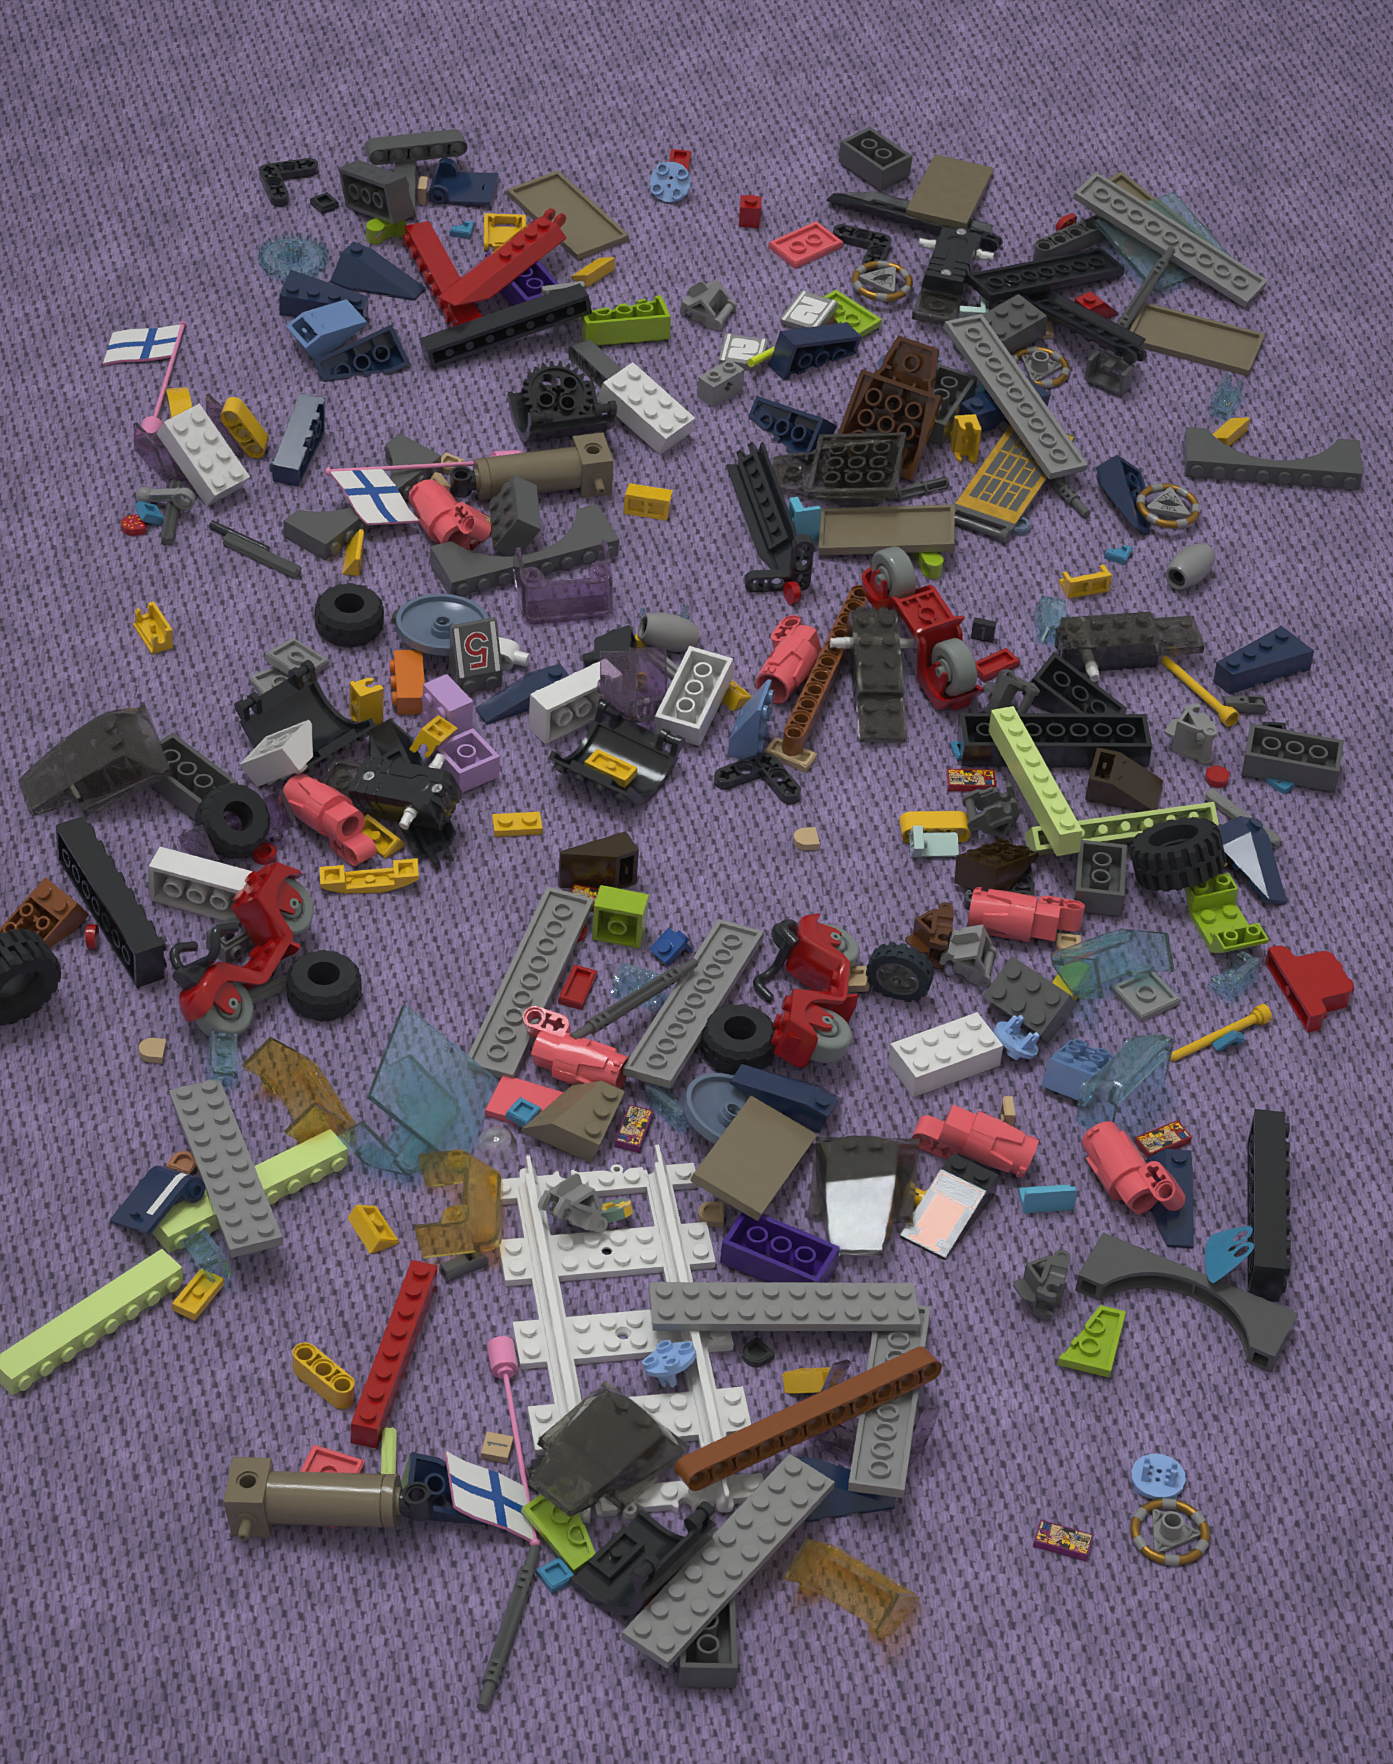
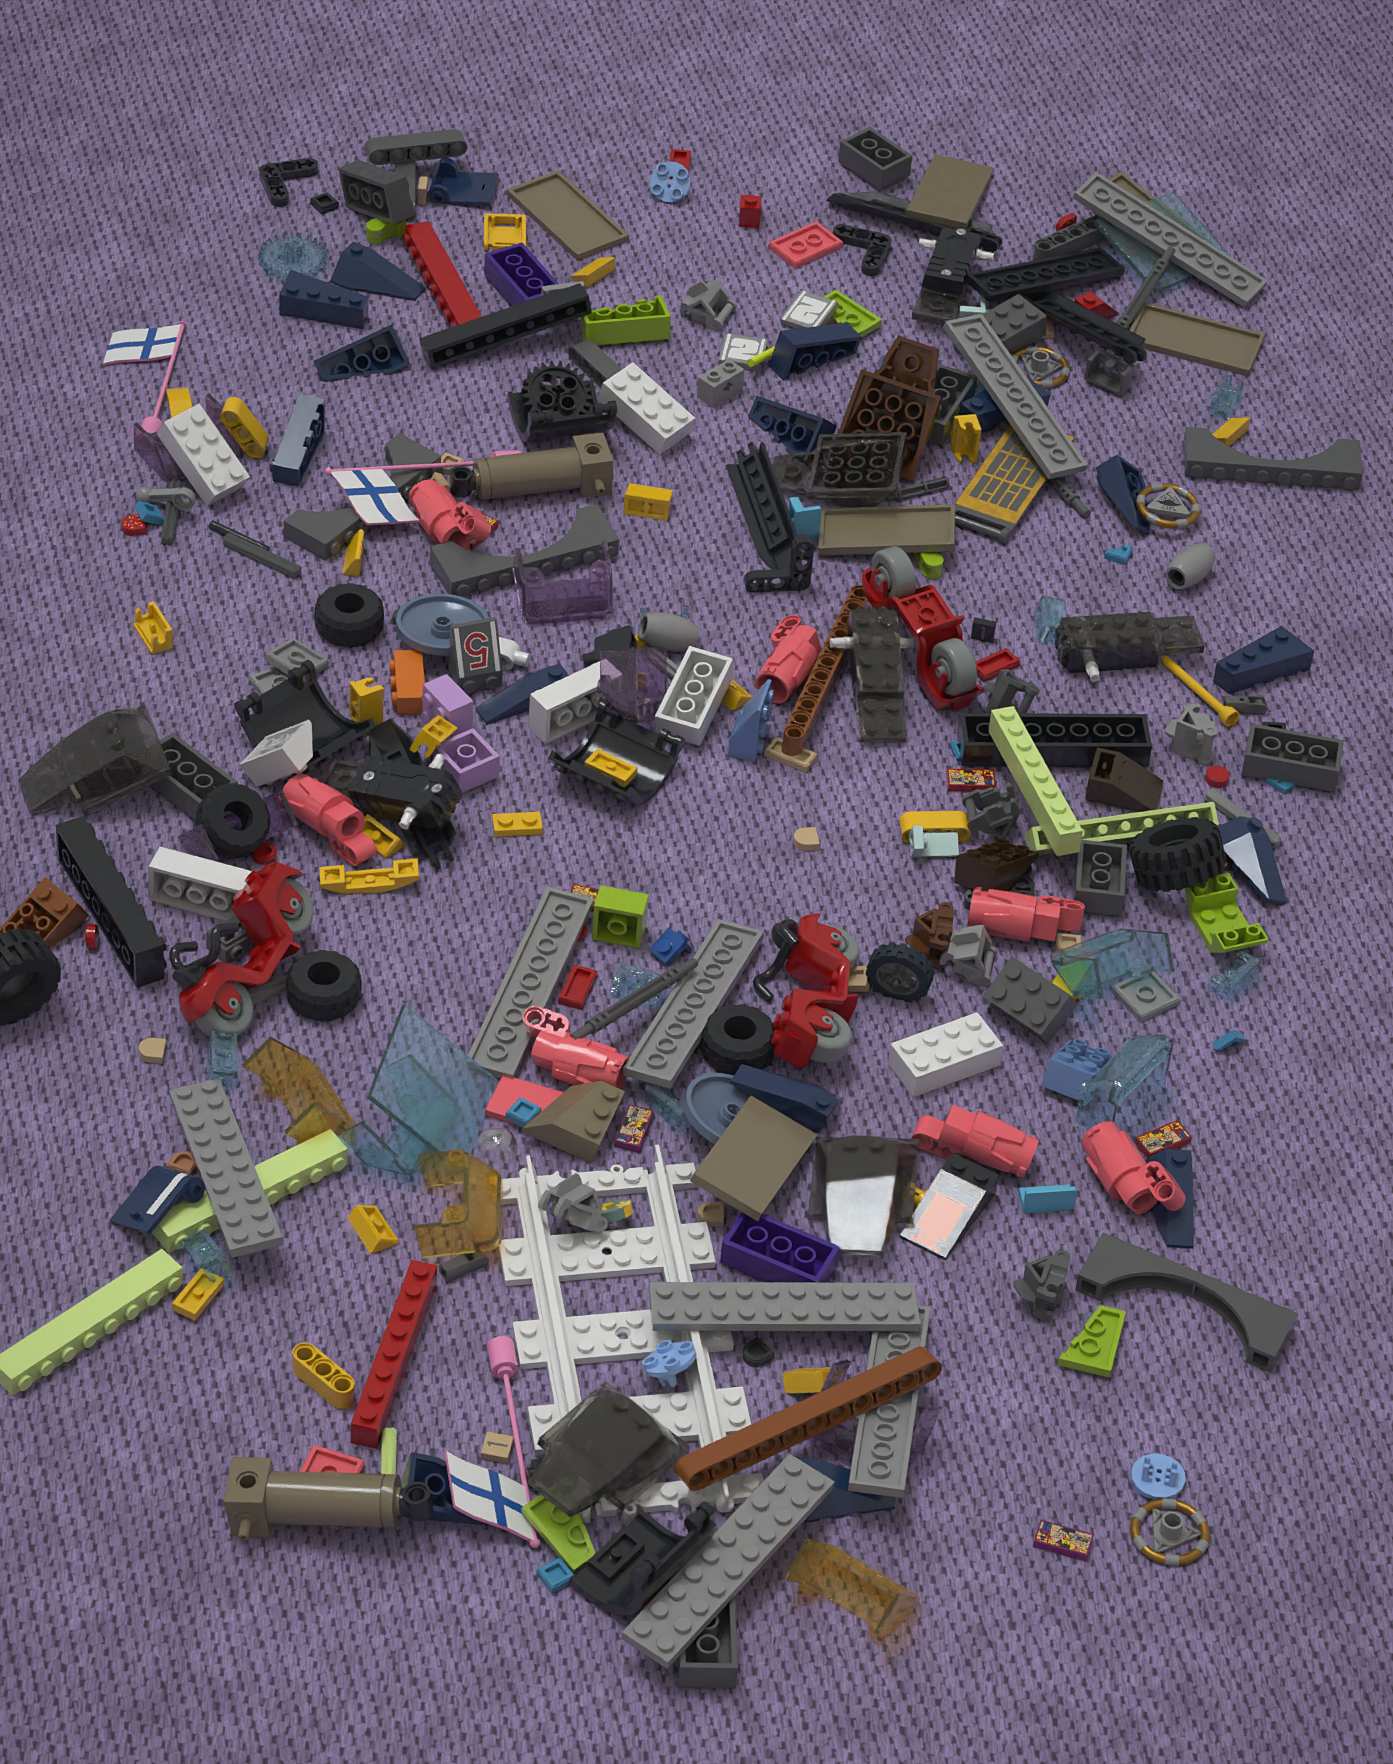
medium blue slope [286,299,368,360] -> none
red hinge [438,208,566,307] -> none
dark azure tile [449,221,474,239] -> none
dark grey axle [477,1545,540,1711] -> none
dark grey brick [489,475,541,556] -> none
dark brown slope [558,831,639,889] -> none
black beam [714,752,801,804] -> none
red tile [783,581,801,605] -> none
piece [852,260,913,302] -> none
light blue plate [992,1015,1040,1060] -> none
tan tile [1000,1096,1015,1127] -> none
sand blue tile [1011,517,1031,536] -> none
black slope [1021,652,1127,714] -> none
yellow hinge [1058,565,1112,599] -> none
yellow piece [1169,1003,1272,1062] -> none
dark azure piece [1205,1226,1254,1283] -> none
black brick [1247,1109,1291,1302] -> none
red brick [1265,945,1354,1033] -> none

